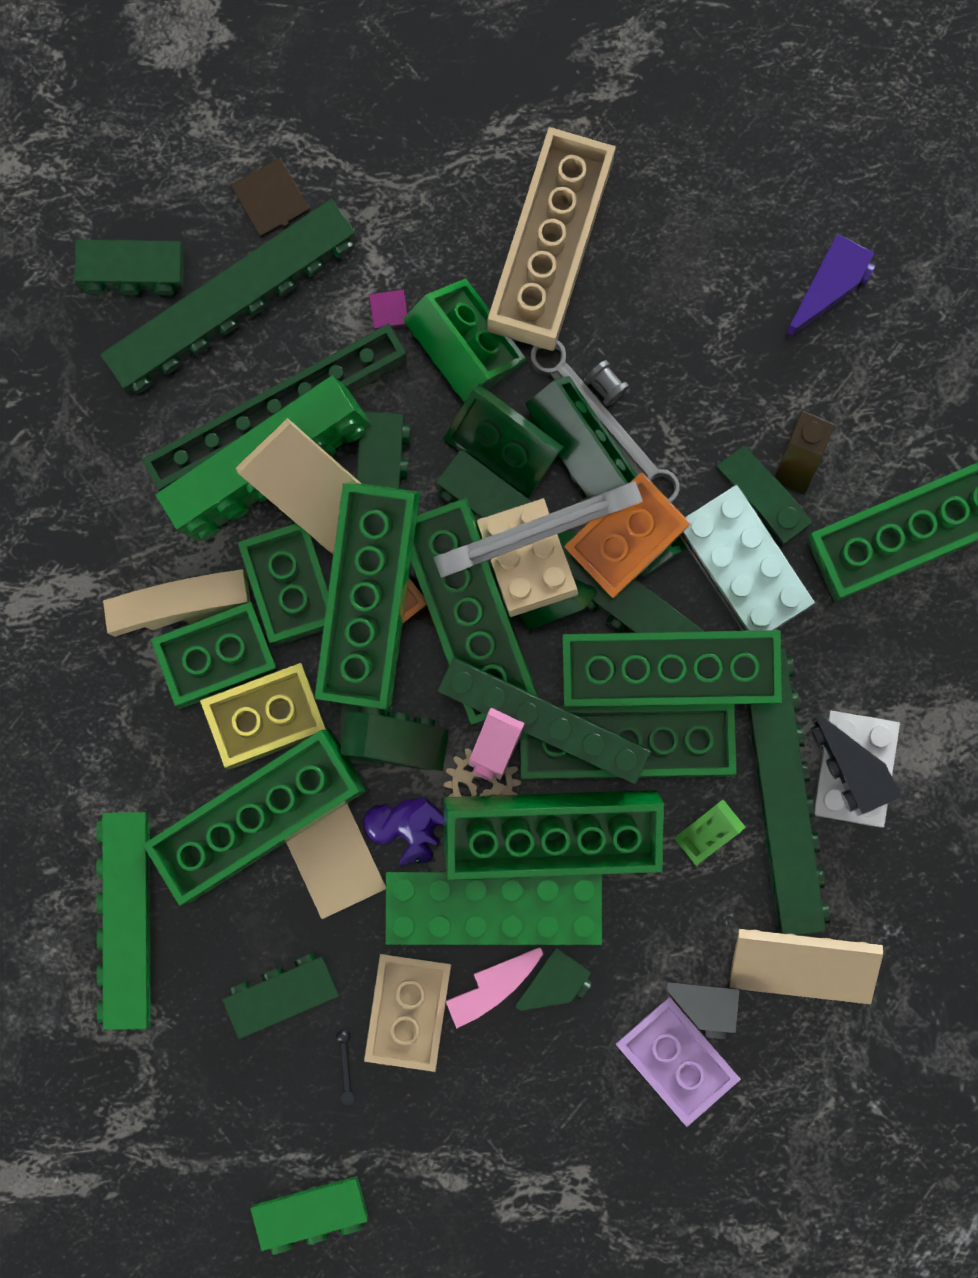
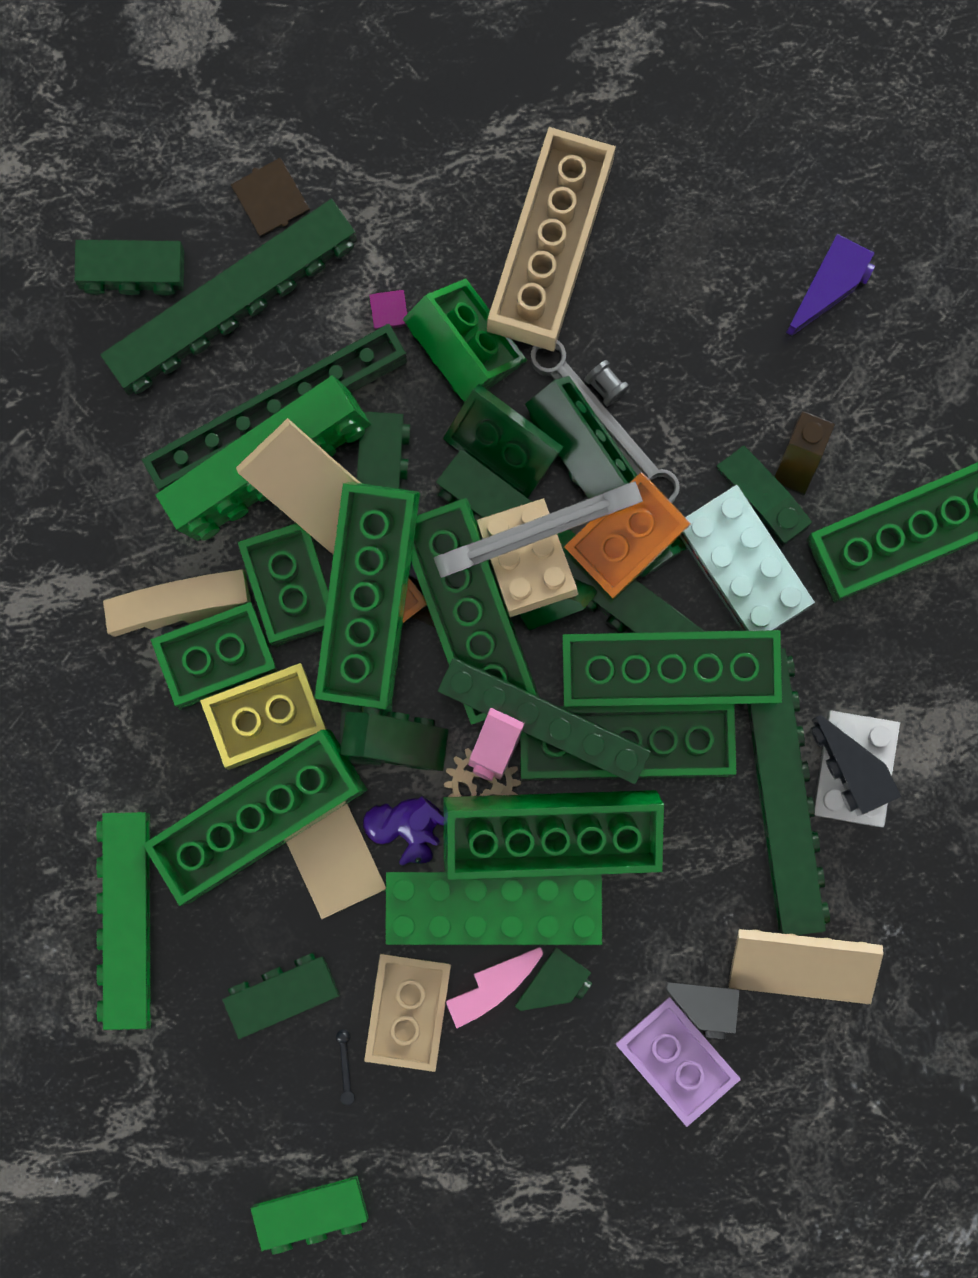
bright green tile [674,800,746,866] -> none

